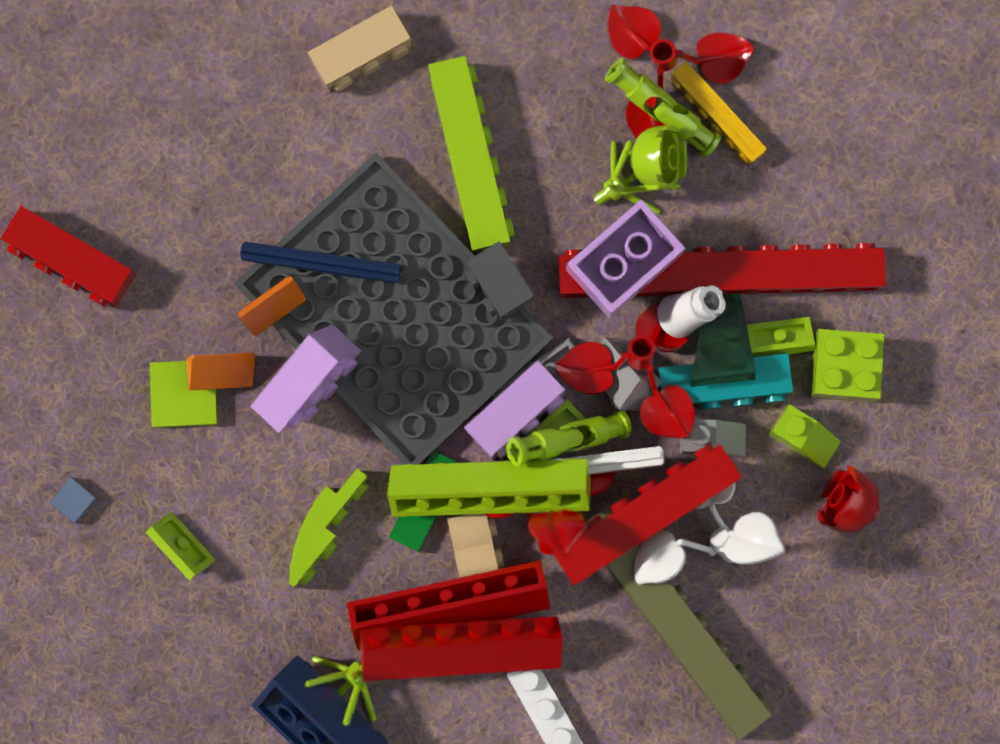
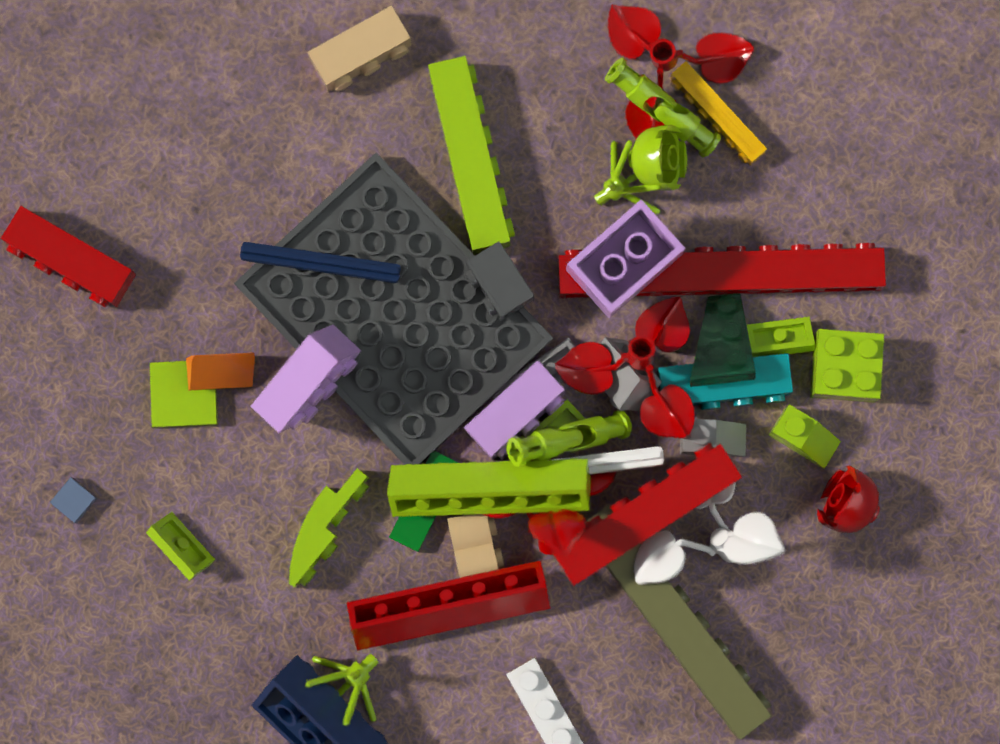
orange slope [237,276,306,336] -> none
red brick [360,616,563,682] -> none
white plant [658,285,726,338] -> none

